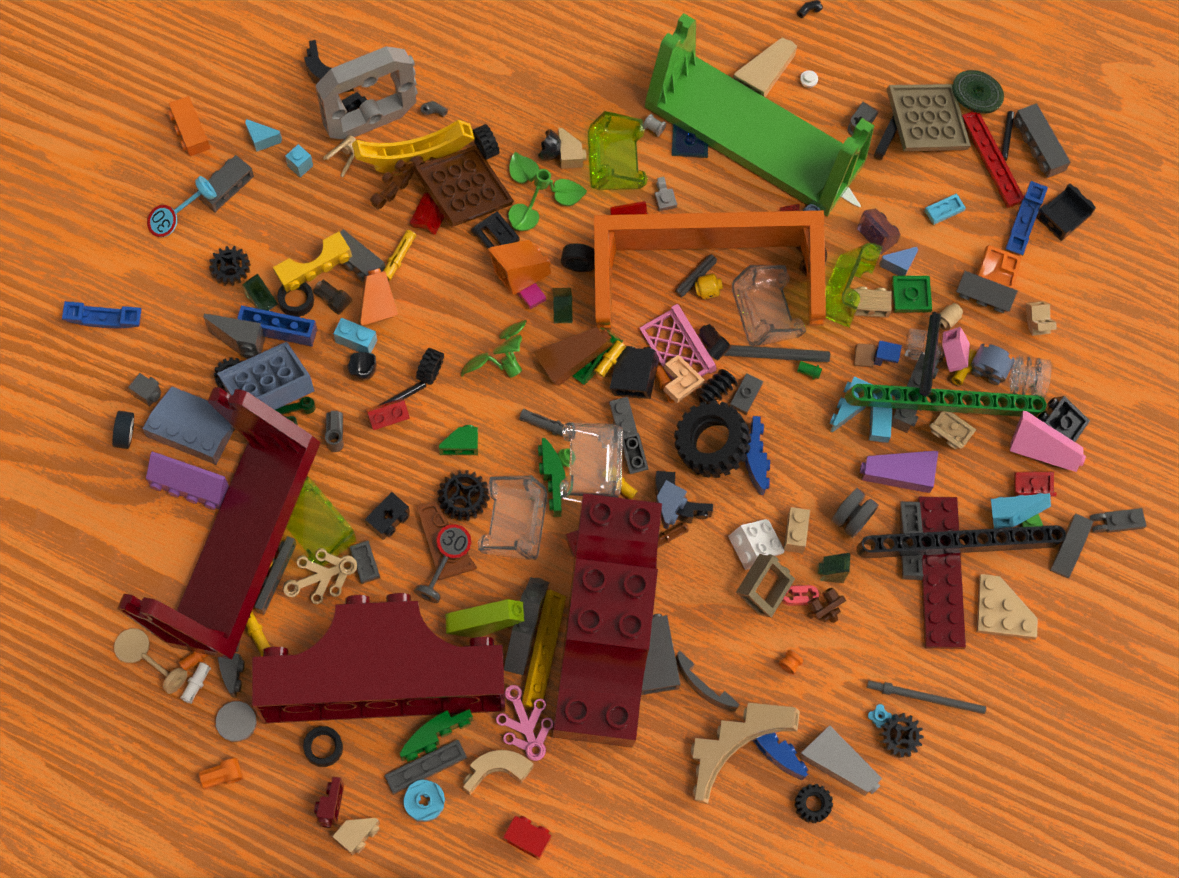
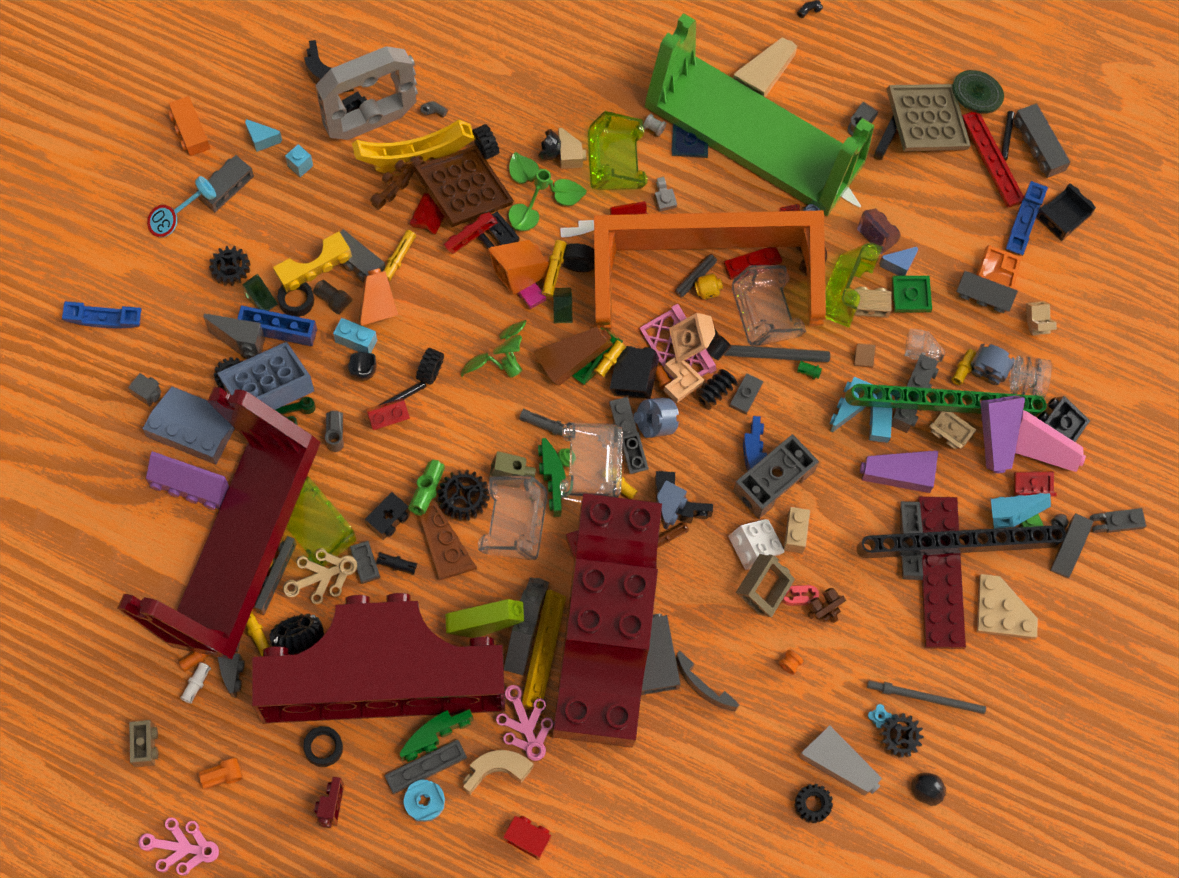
black wheel [112,411,134,449] -> none
tan piece [114,628,187,694] -> none
light grey tile [216,701,257,742] -> none
tan plant [323,135,356,177] -> none
tan slope [332,818,380,856] -> none
dark grey piece [414,524,472,604] -> none
green slope [439,425,478,455] -> none
black tyre [674,401,751,478] -> none
tan arch [691,703,800,804] -> none
blue slope [753,733,808,780] -> none
white plate [800,70,818,88] -> none
clear green slope [817,553,850,583] -> none
dark grey wheel [831,488,879,538] -> none
blue panel [874,341,902,366] -> none
black axle [919,312,941,397] -> none
medium azure plate [924,193,966,225] -> none
tan brick [939,303,963,330] -> none
bright pink slope [942,327,970,372] -> none
none -> dark tan brick [129,720,158,767]
none -> bright pink plant [139,818,219,876]
none -> black gear [269,614,324,655]
none -> black pin [376,552,418,575]
none -> bright green piece [409,459,445,516]
none -> red plate [444,212,498,254]
none -> olive torso [489,451,536,484]
none -> yellow pin [541,240,567,297]
none -> white sticker [560,220,594,238]
none -> sand blue brick [634,398,679,438]
none -> light nougat slope [669,313,715,363]
none -> red plate [724,247,782,280]
none -> dark grey plate [733,434,819,519]
none -> black hair [911,773,946,806]
none -> medium lavender slope [981,395,1025,473]
none -> dark grey hinge [1051,514,1069,529]

